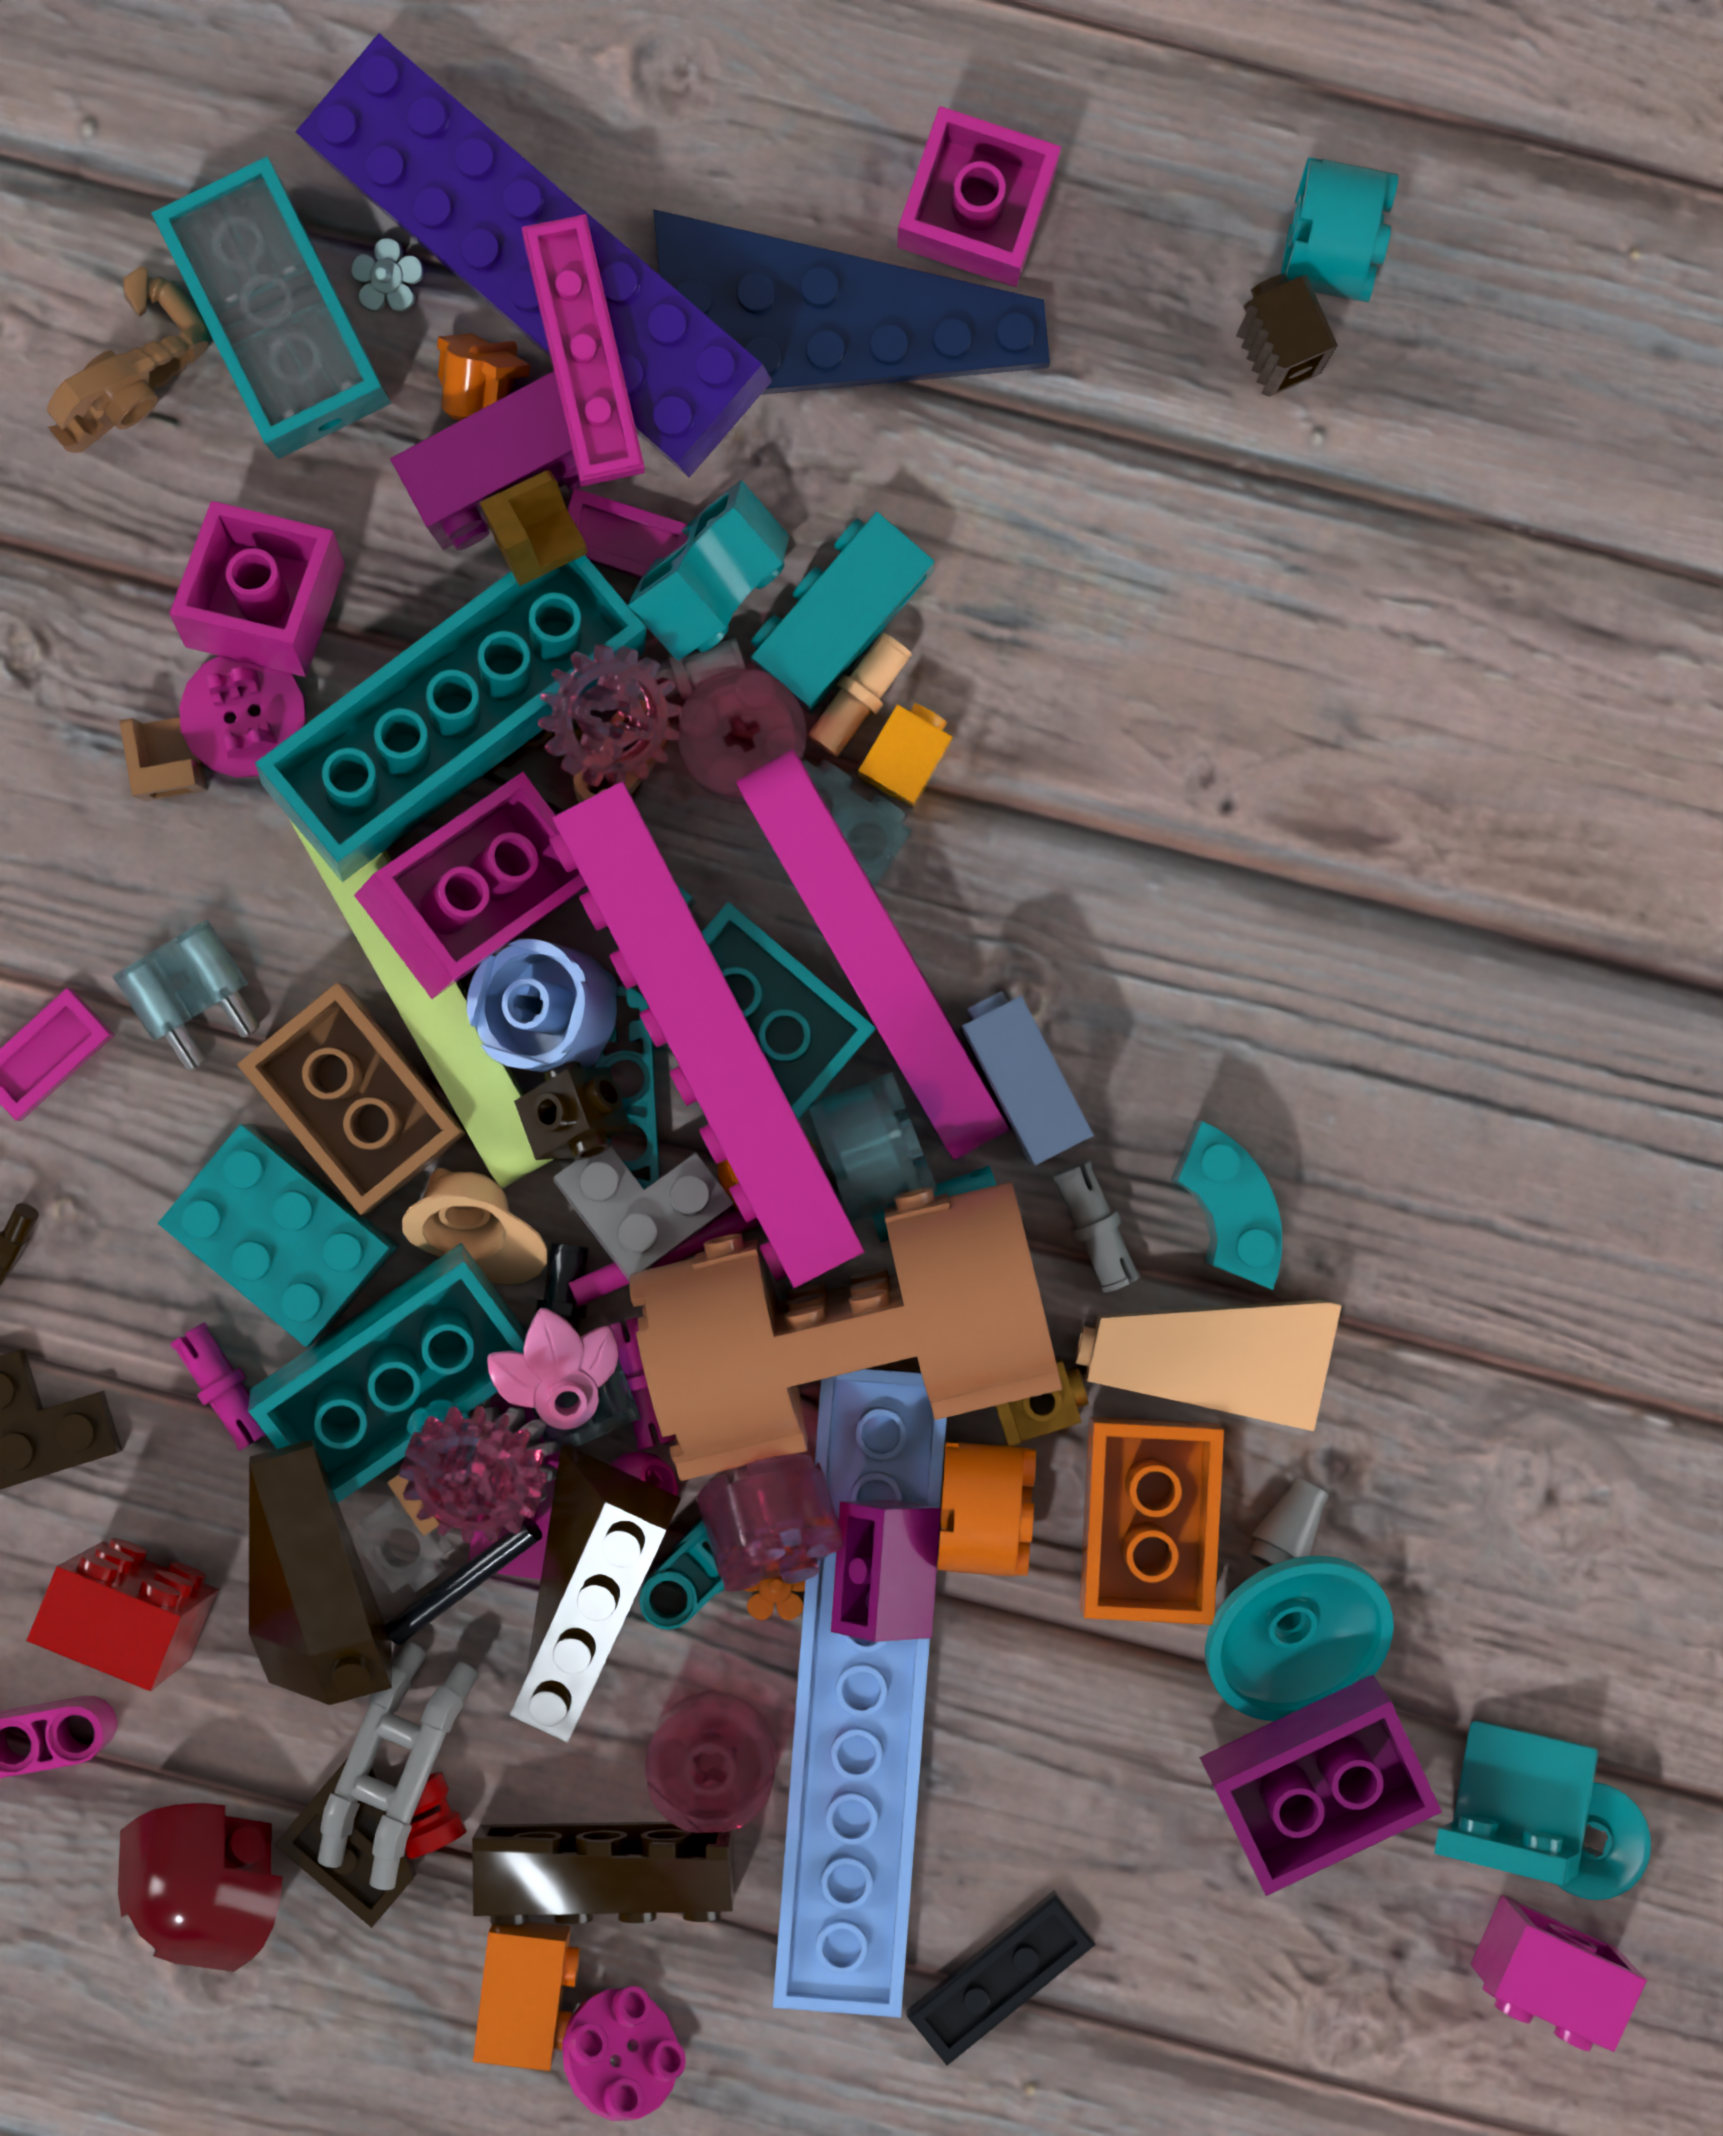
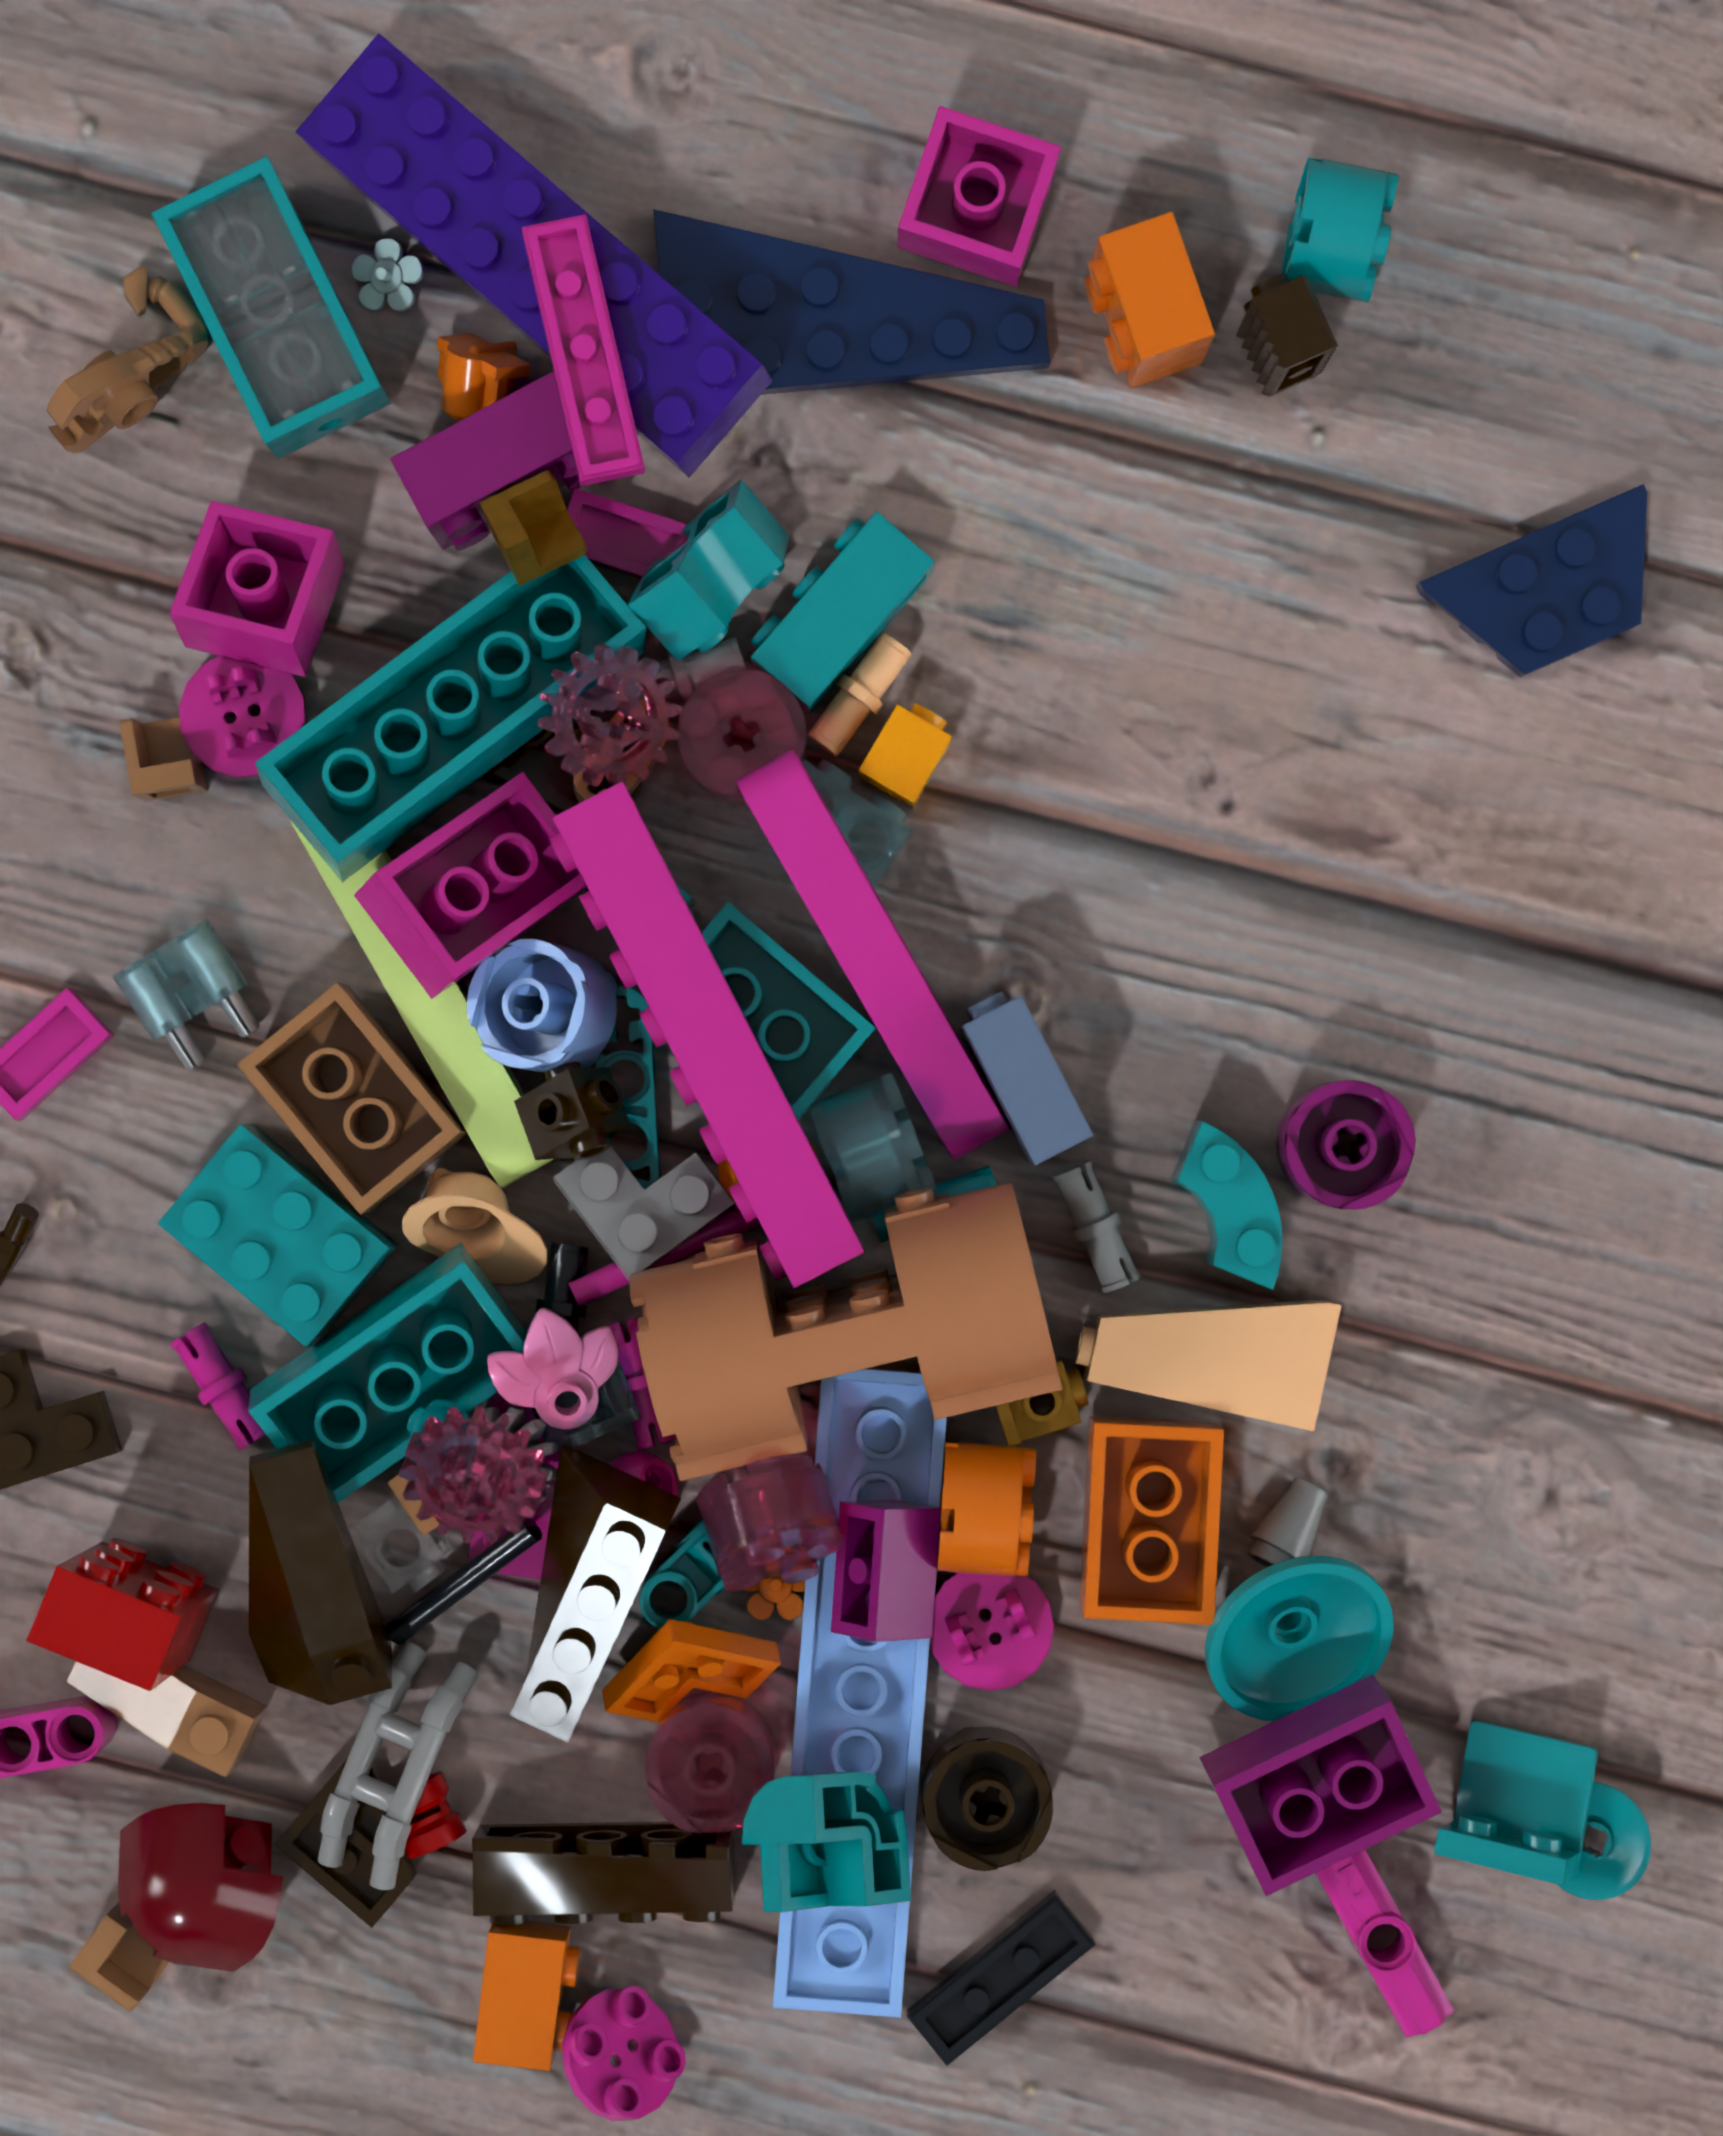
dark pink brick [1470,1895,1647,2052] -> none
none -> medium nougat slope [67,1662,268,1778]
none -> medium nougat panel [68,1902,169,2012]
none -> orange plate [602,1619,781,1723]
none -> teal brick [742,1772,911,1912]
none -> dark brown brick [922,1727,1053,1871]
none -> dark pink plate [930,1573,1054,1691]
none -> orange brick [1084,211,1215,389]
none -> magenta brick [1277,1080,1416,1210]
none -> dark pink piece [1315,1849,1455,2038]
none -> dark blue wing [1416,484,1647,678]

